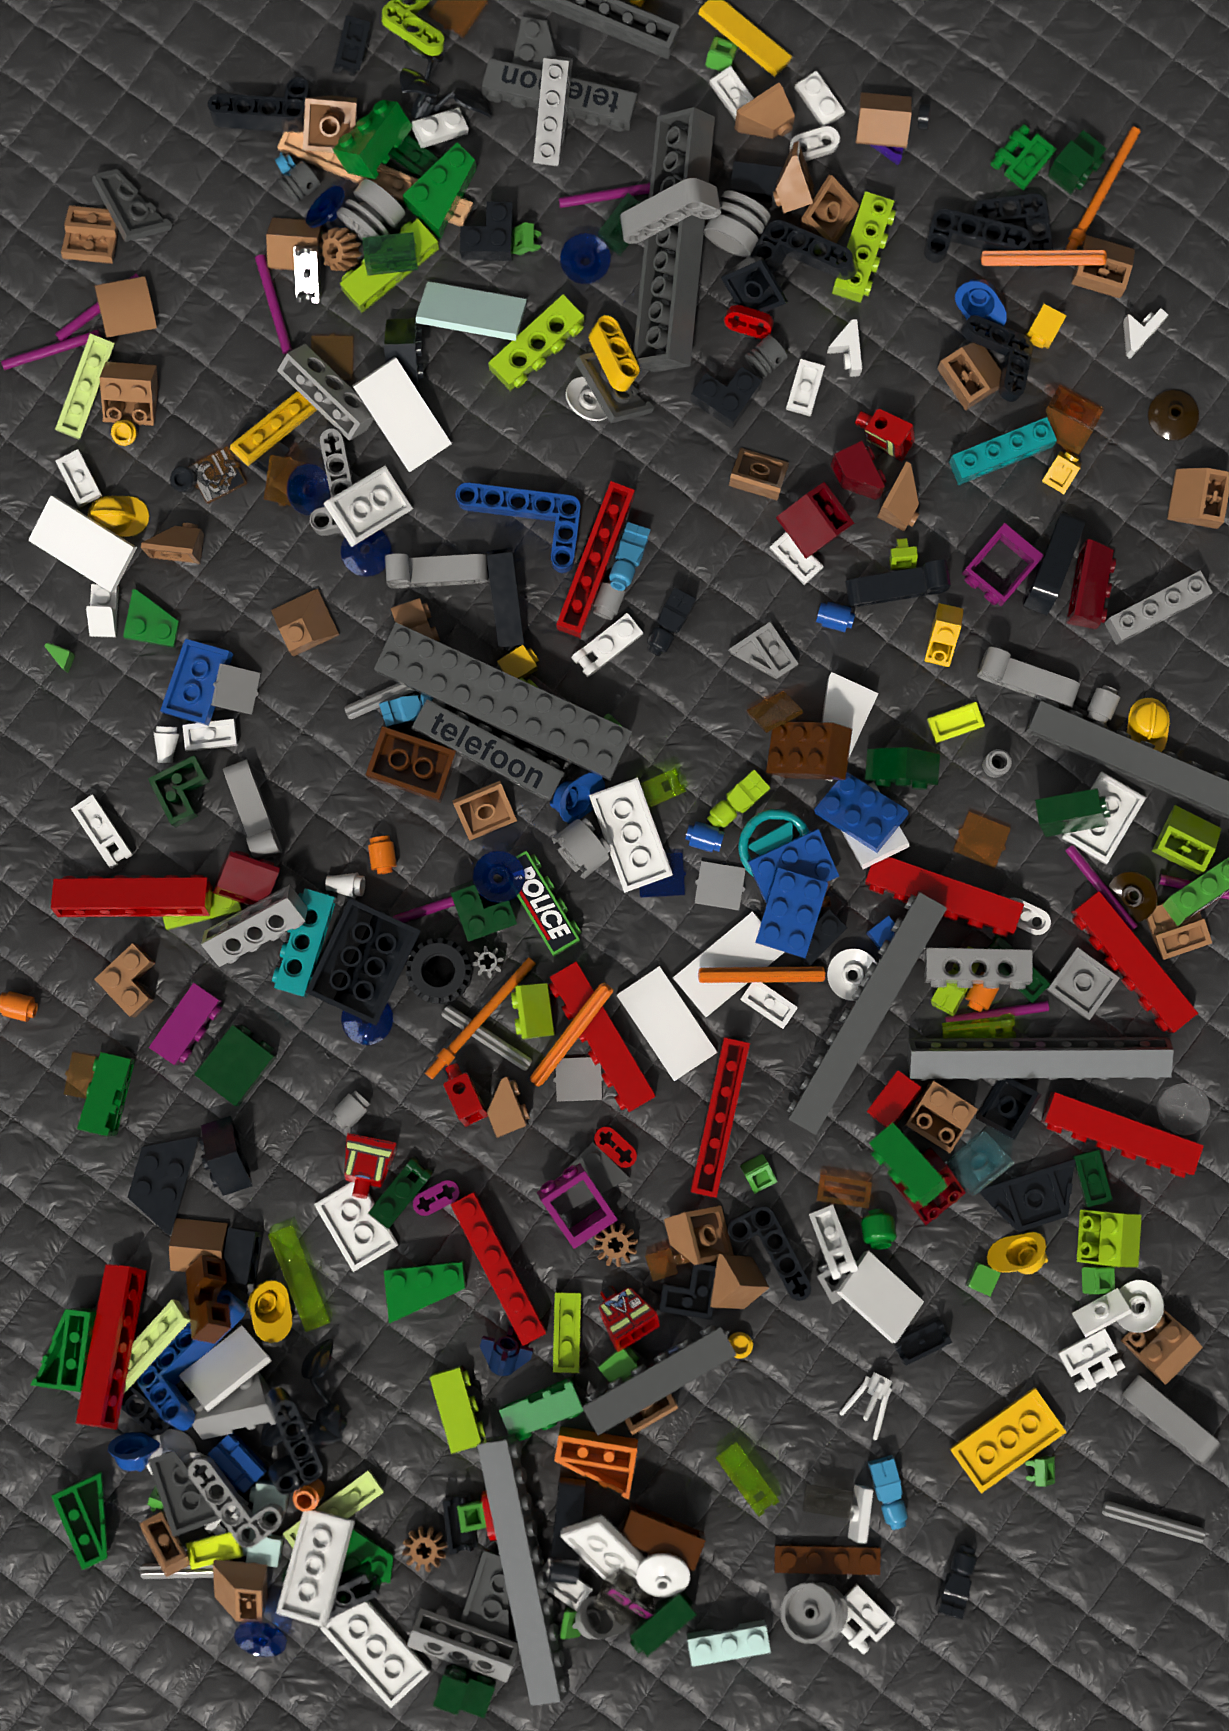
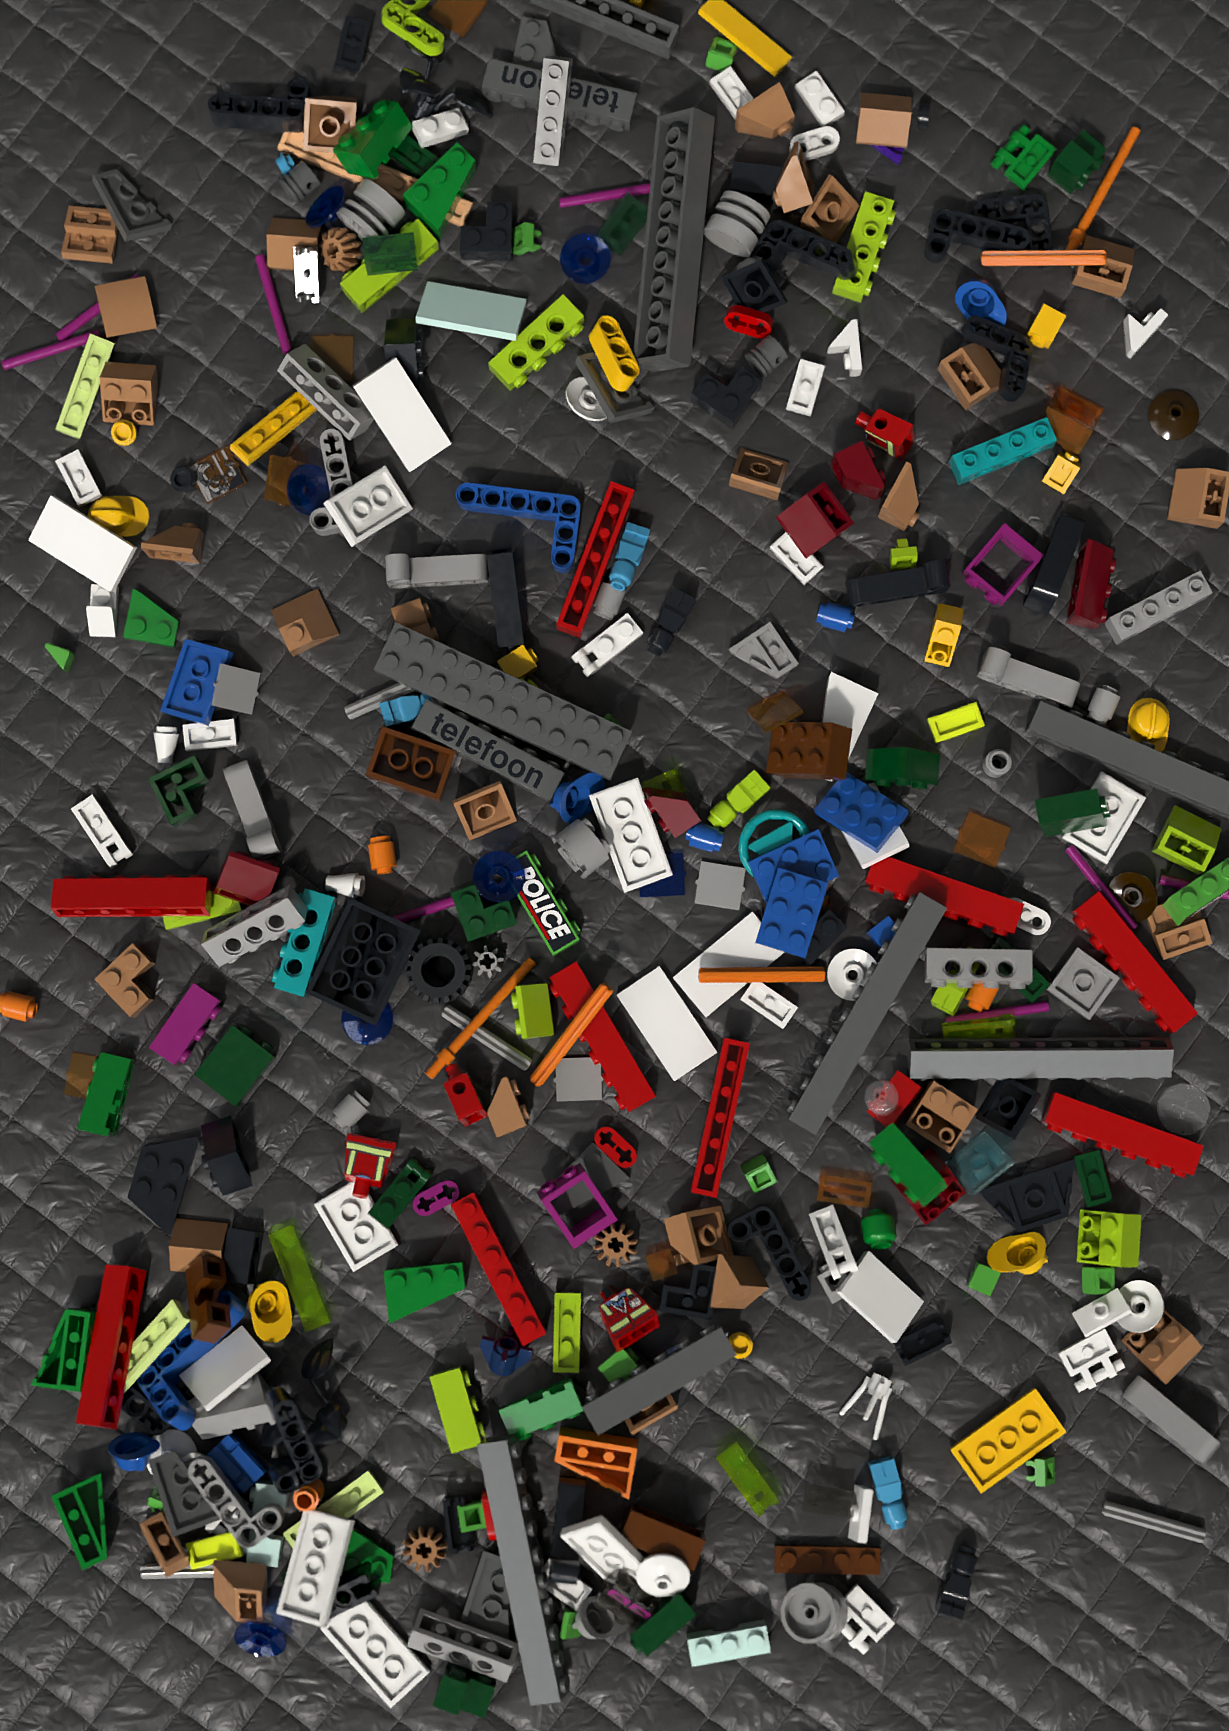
clear blue dish [341,530,392,577] -> none
light grey beam [620,178,721,243] -> none
none -> dark red slope [643,787,701,838]
none -> clear head [864,1080,899,1116]

